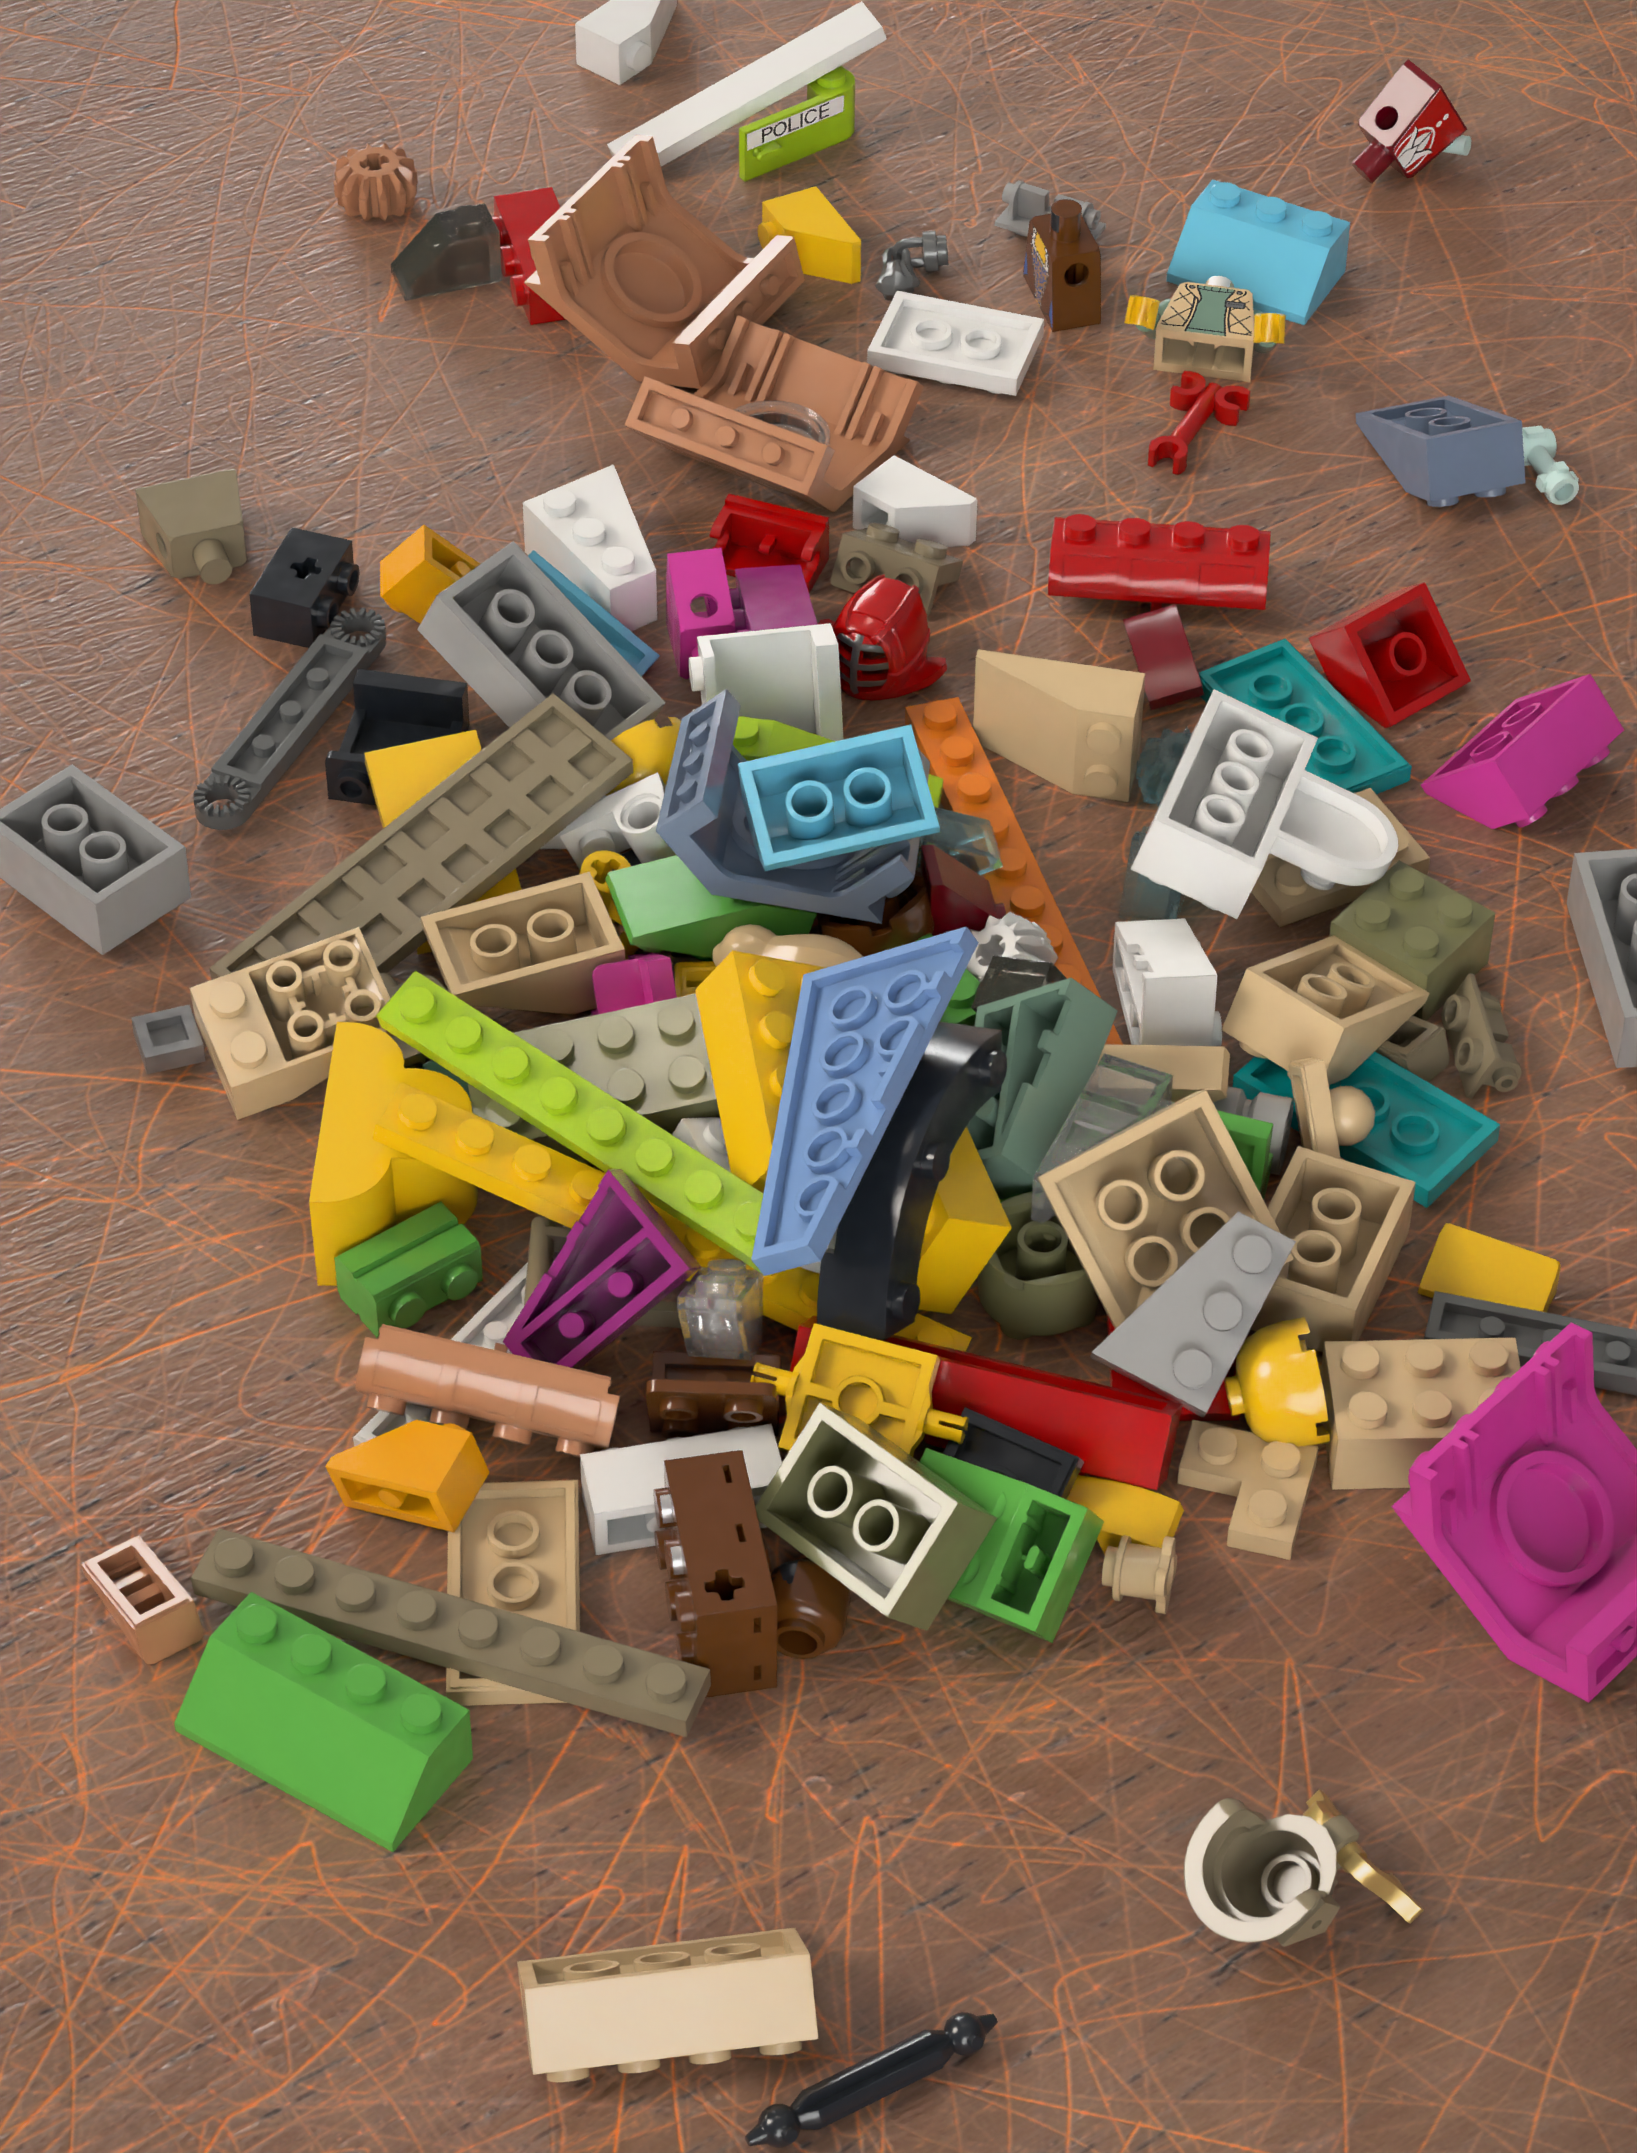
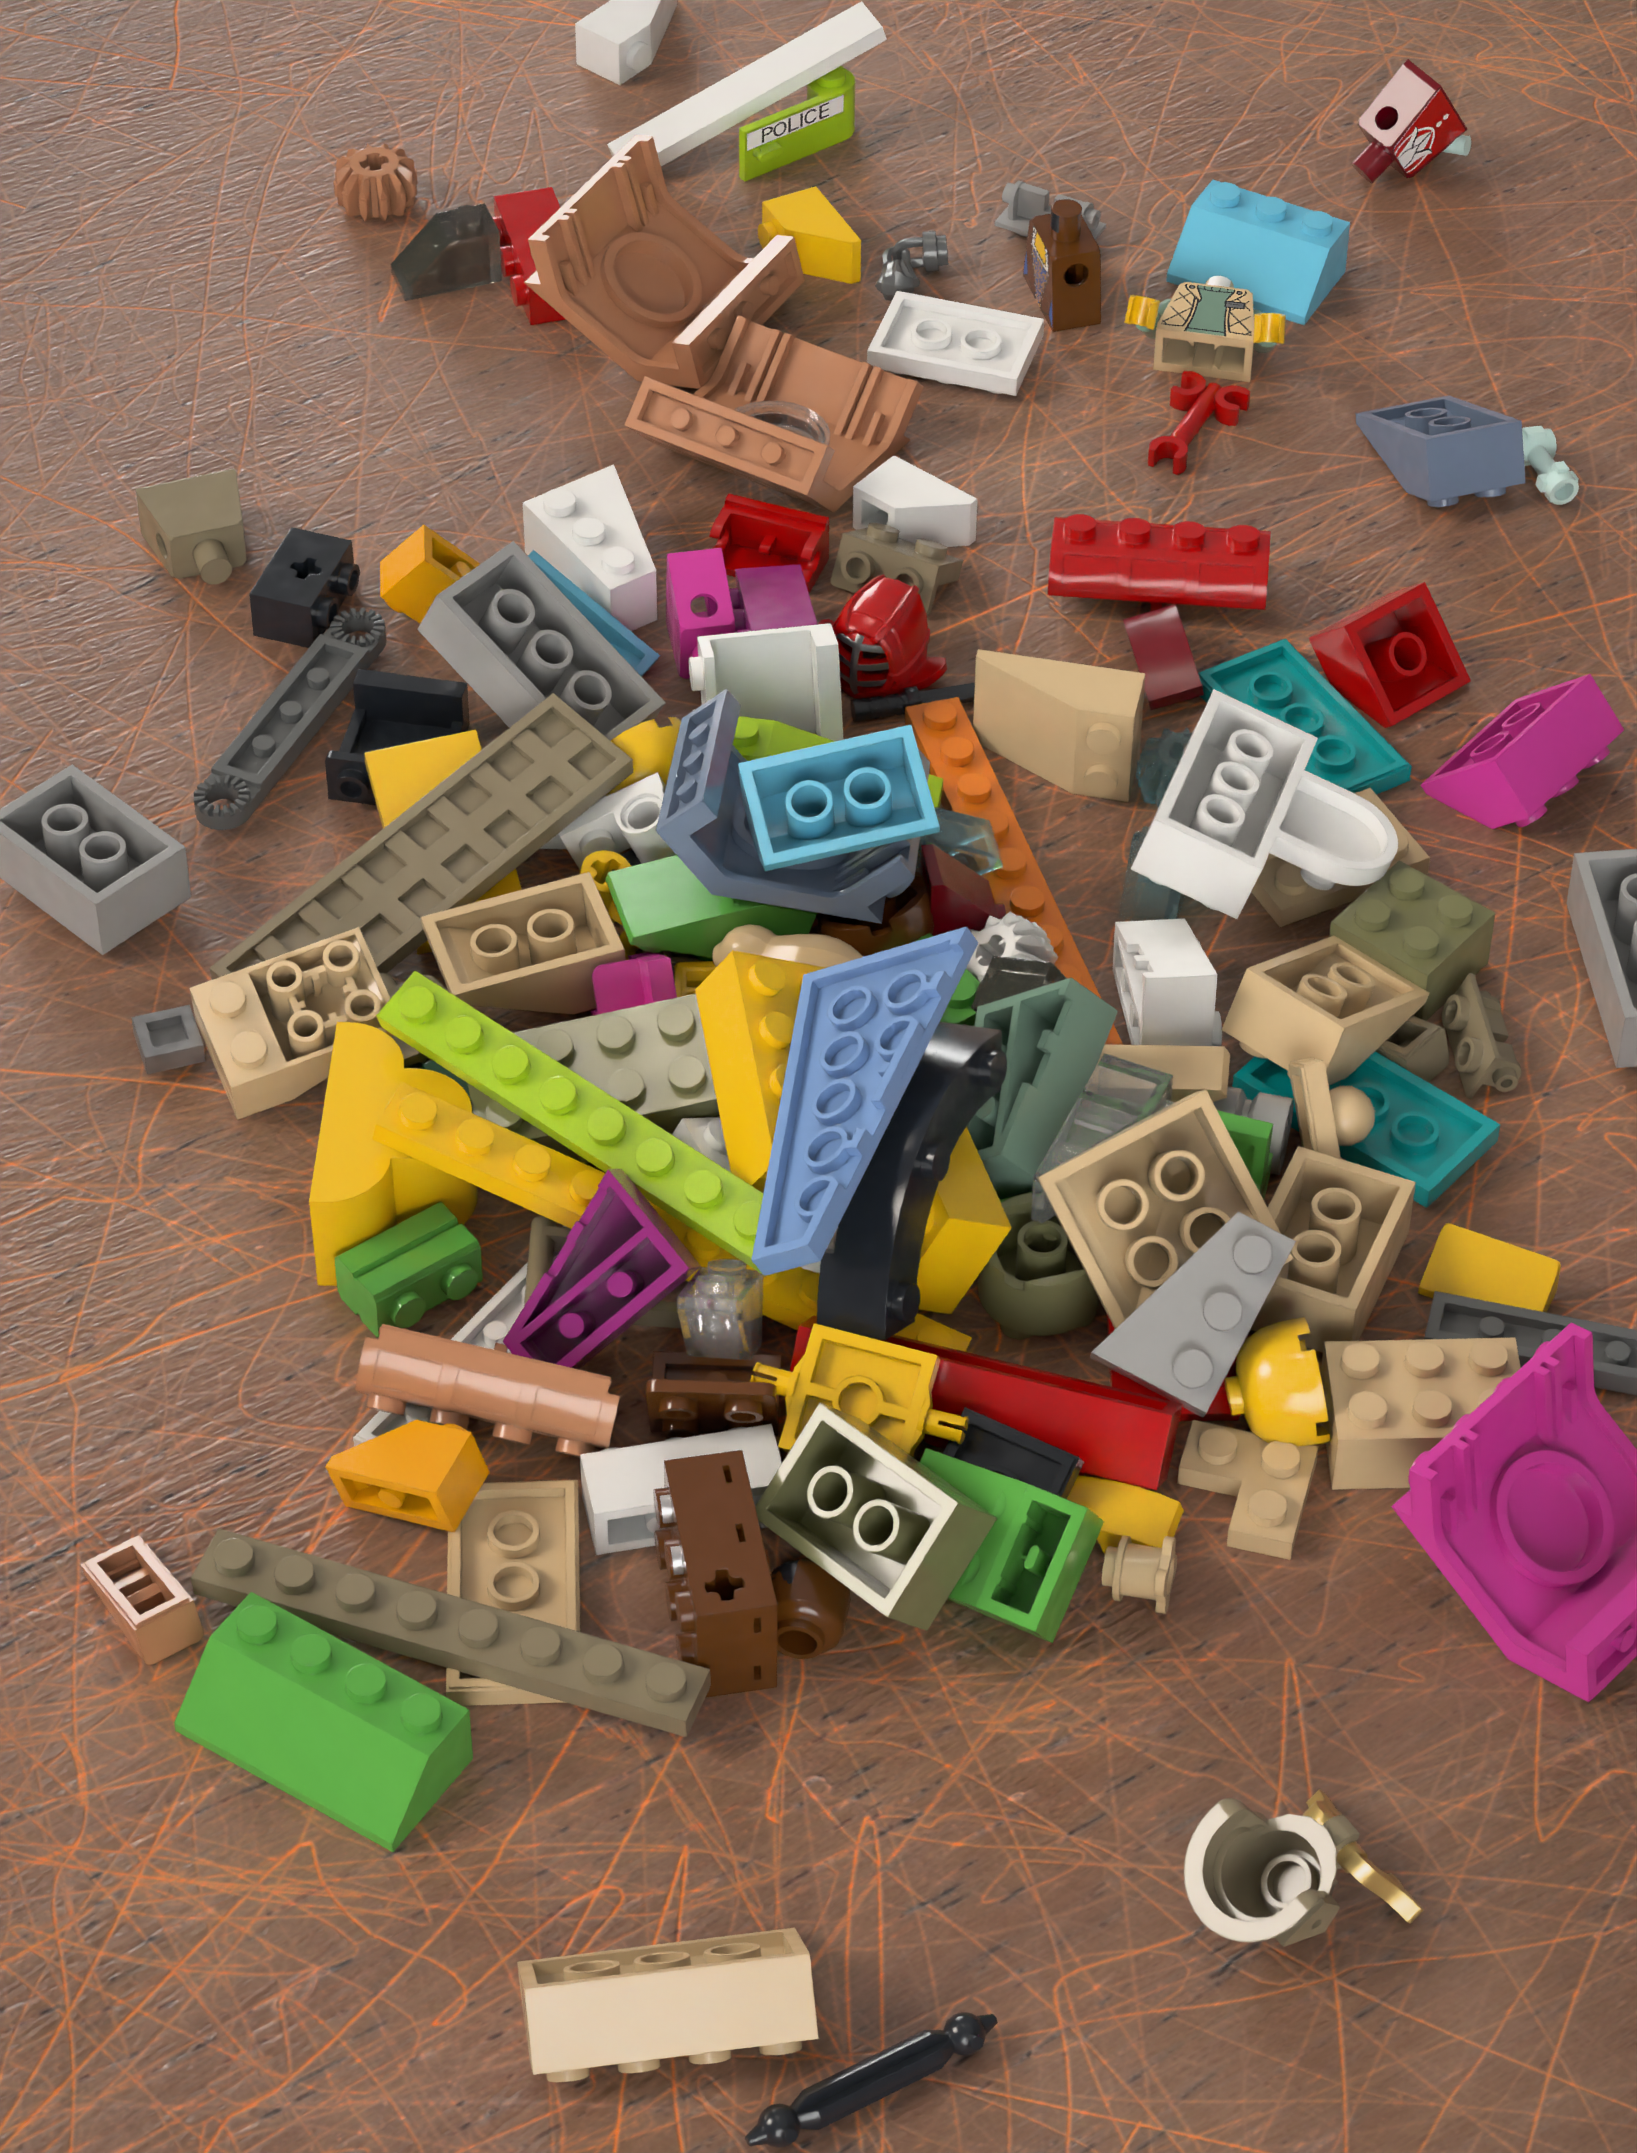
none -> black piece [850,682,975,722]

